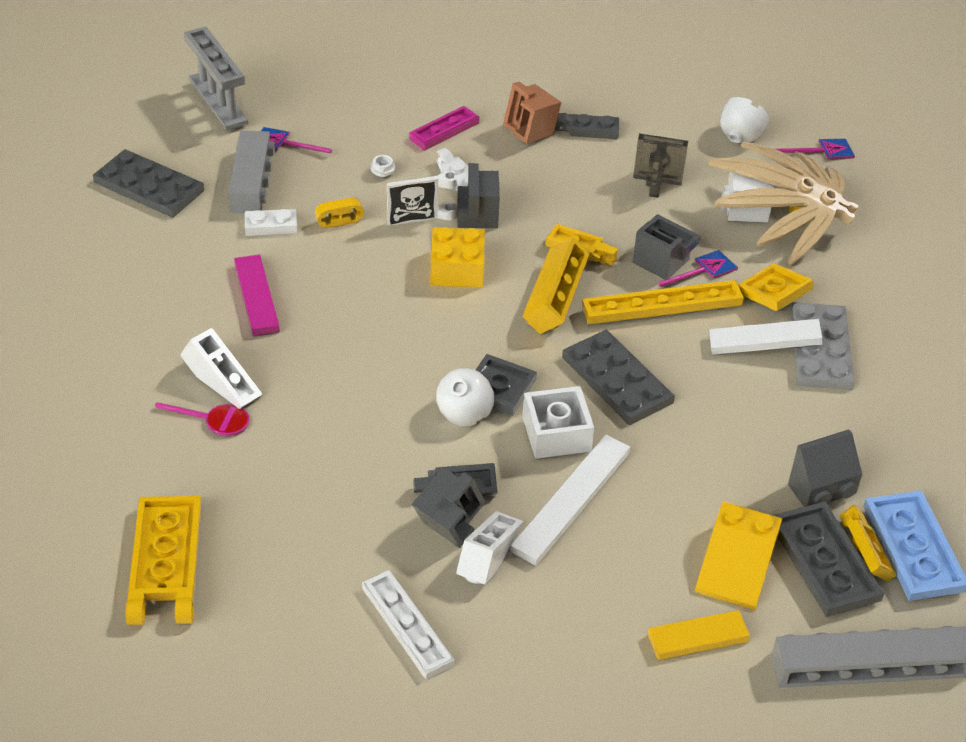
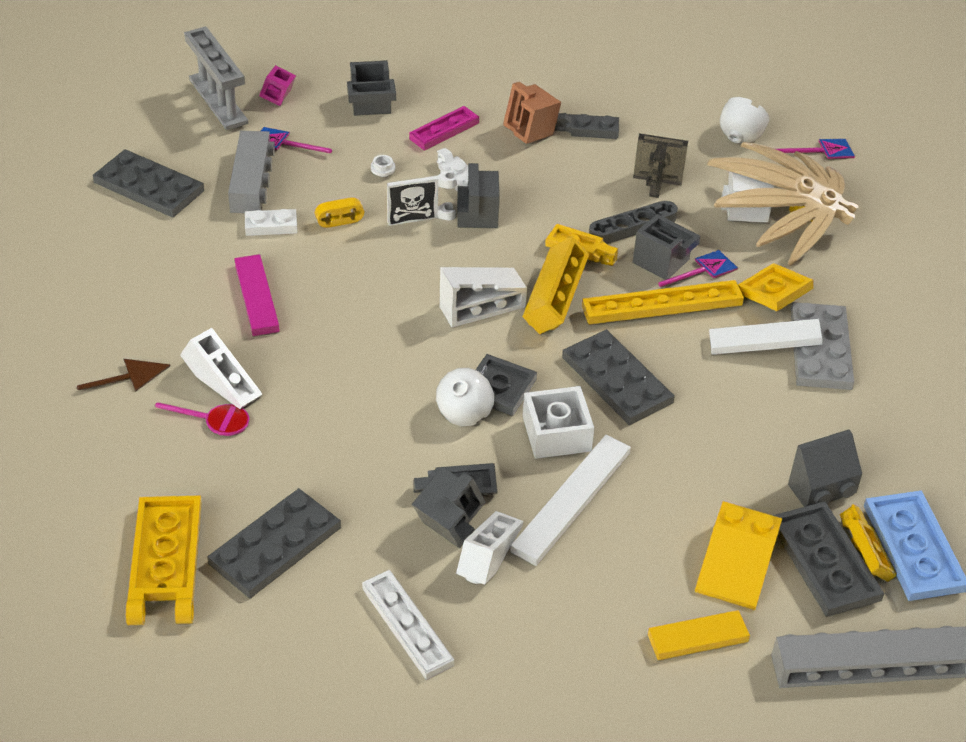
yellow brick [430,227,485,288] -> none
none -> reddish brown piece [76,358,171,392]
none -> dark grey plate [207,488,341,599]
none -> dark pink brick [259,65,296,106]
none -> dark grey plate [347,60,396,116]
none -> white wedge [440,267,527,327]
none -> dark grey beam [589,201,678,244]

